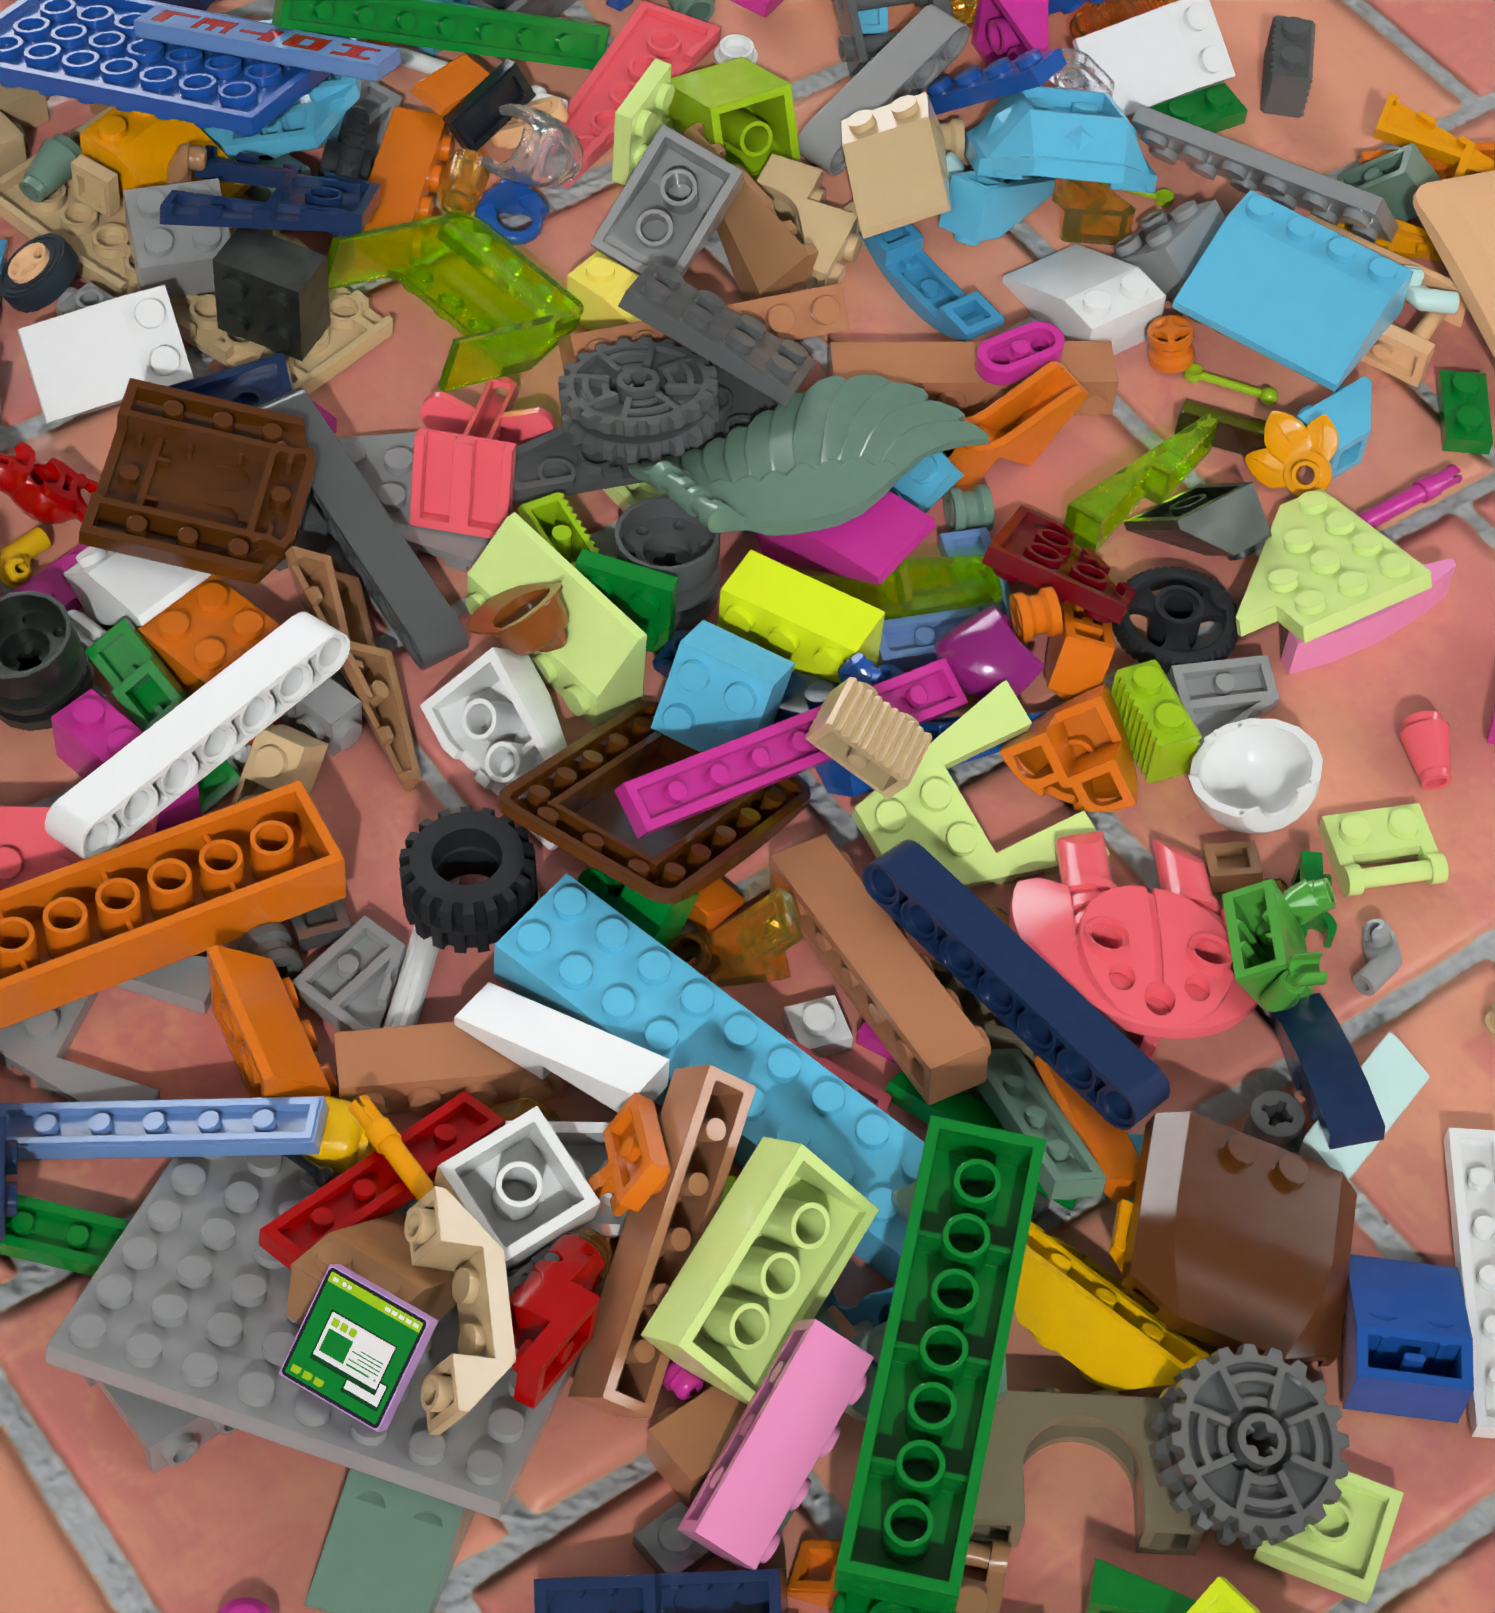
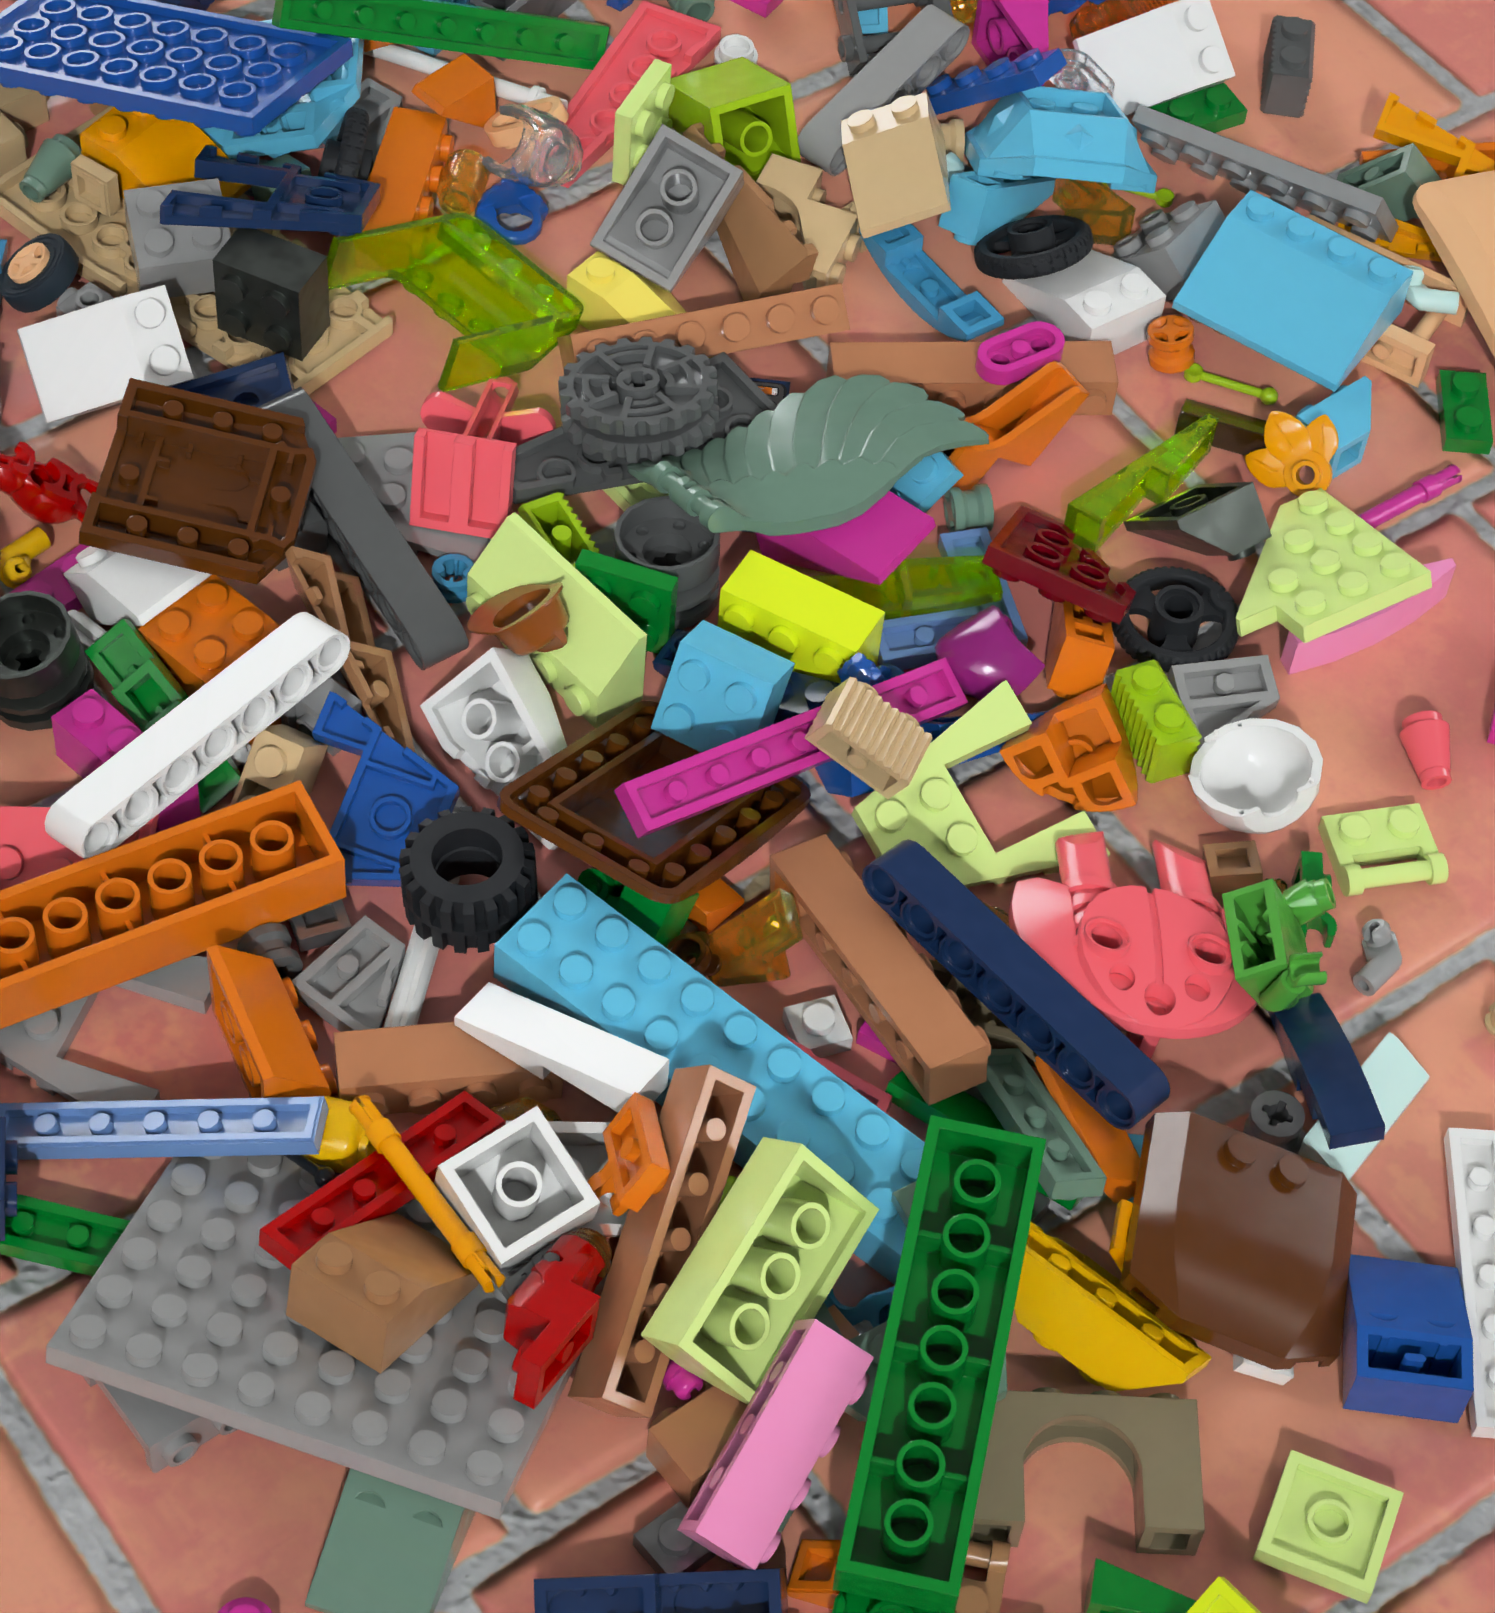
medium blue tile [134,4,401,82] -> none
medium nougat arm [167,142,207,185] -> none
tile [279,1264,439,1432] -> none
tan slope [404,1186,516,1436] -> none
black tile [442,59,536,155] -> none
dark grey plate [618,262,816,407] -> none
orange wheel [1009,586,1063,643] -> none
dark grey piece [1149,1344,1350,1549] -> none
none -> blue wing [312,691,460,887]
none -> dark azure bush [432,554,474,604]
none -> black wheel [974,215,1093,280]

